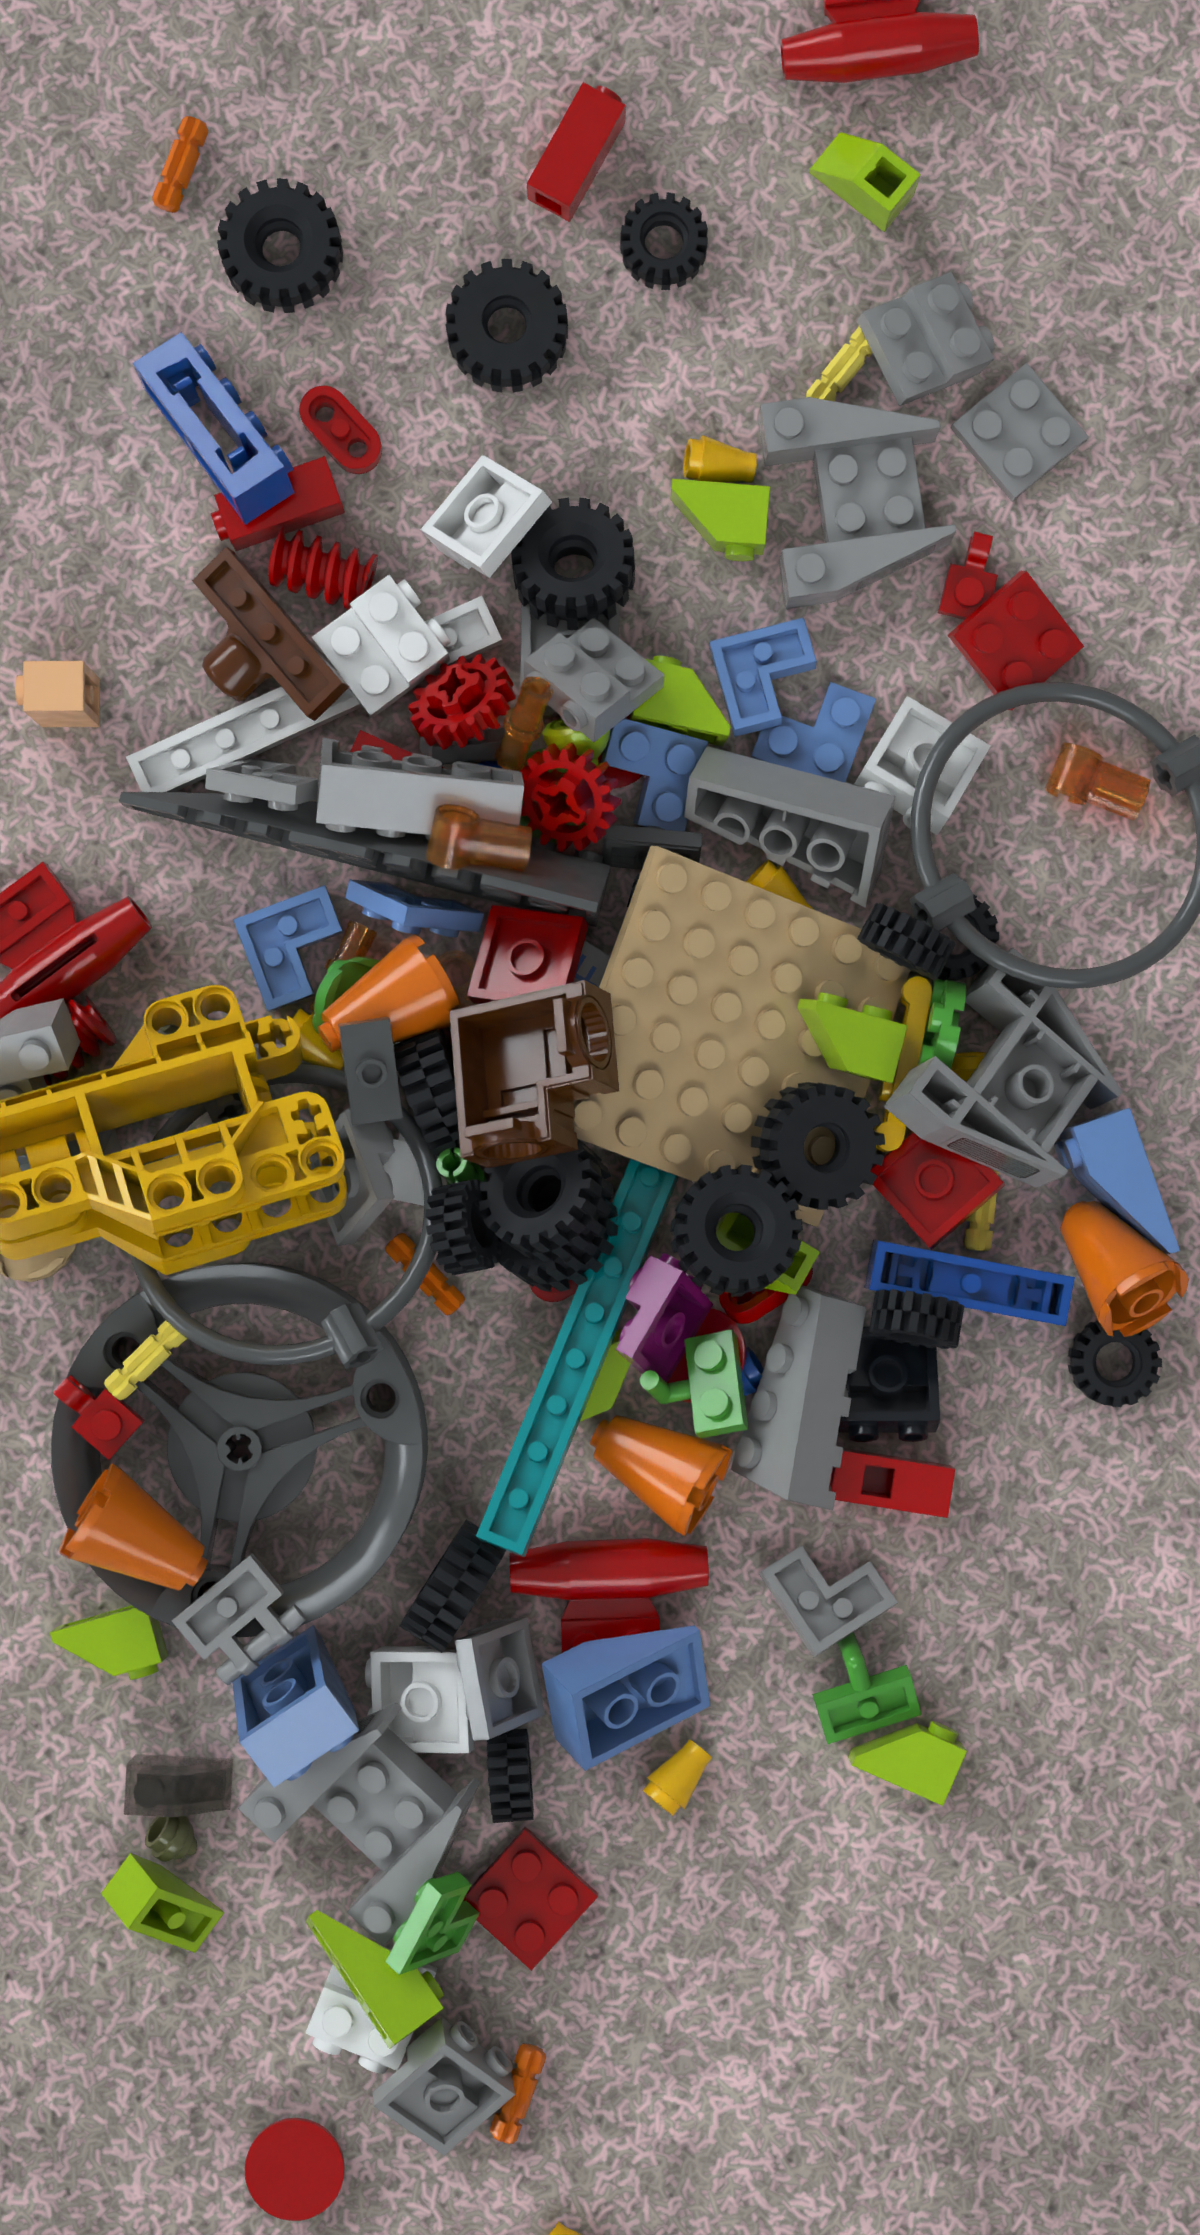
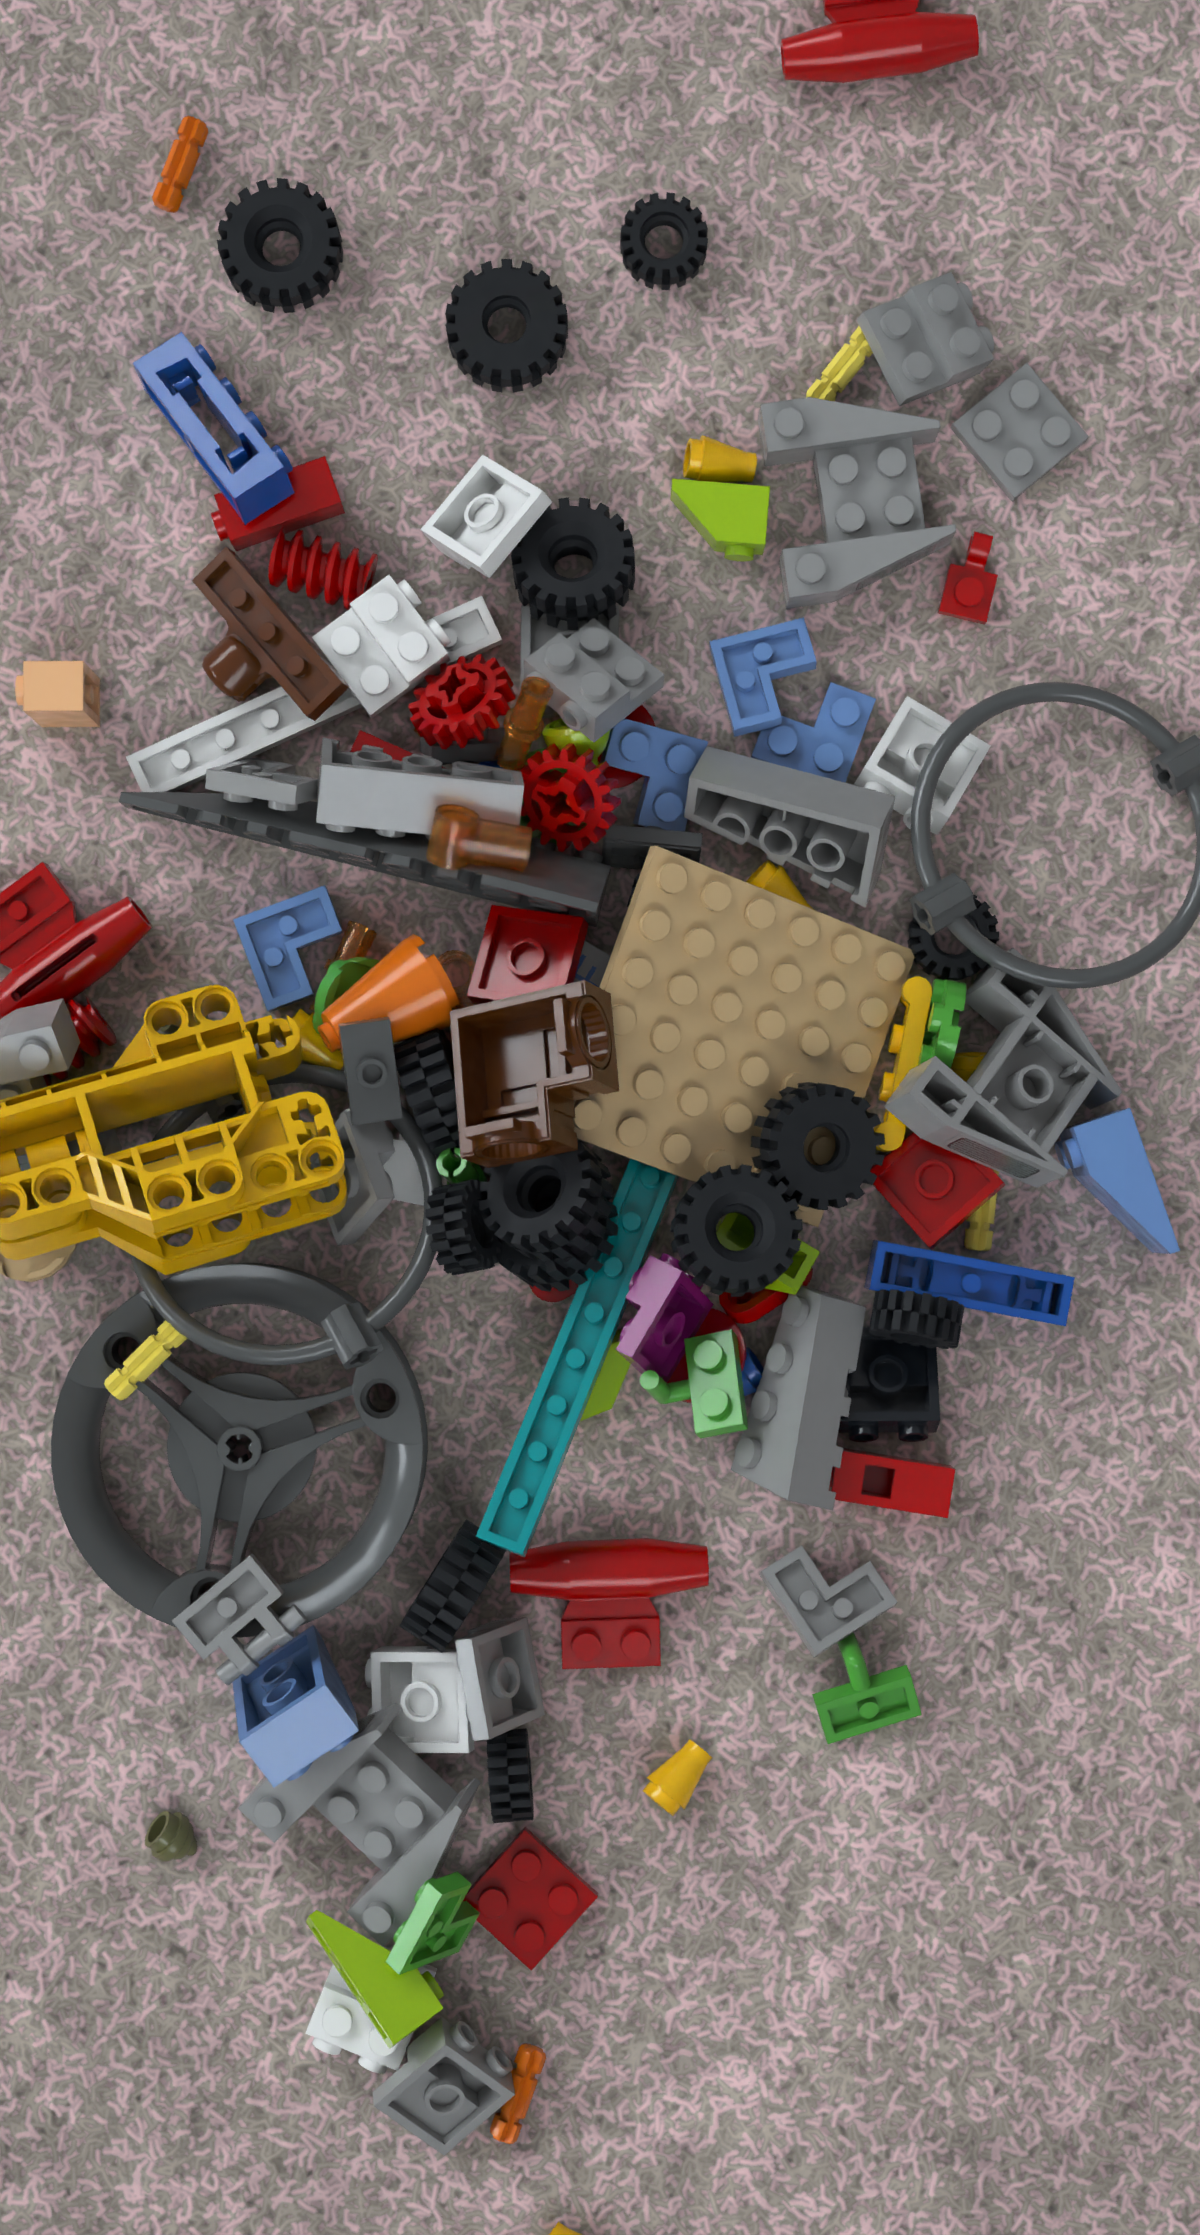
lime slope [50,1605,169,1680] -> none
red plate [53,1375,145,1460] -> none
orange cone [59,1463,208,1591] -> none
lime slope [101,1853,224,1953] -> none
clear smoke slope [124,1754,234,1817] -> none
red piece [245,2118,345,2221] -> none
red plate [299,385,382,474] -> none
medium blue plate [345,879,484,937] -> none
orange axle [385,1233,465,1316] -> none
red brick [527,82,626,222] -> none
medium blue slope [542,1625,710,1771] -> none
orange cone [590,1415,733,1536] -> none
lime slope [629,656,731,747] -> none
lime slope [797,992,908,1083] -> none
lime slope [809,132,921,232] -> none
lime slope [848,1721,967,1806] -> none
black tyre [857,903,956,980] -> none
red plate [948,571,1084,711] -> none
clear orange piece [1045,743,1151,821] -> none
orange cone [1060,1201,1189,1337] -> none
black tyre [1068,1321,1162,1407] -> none

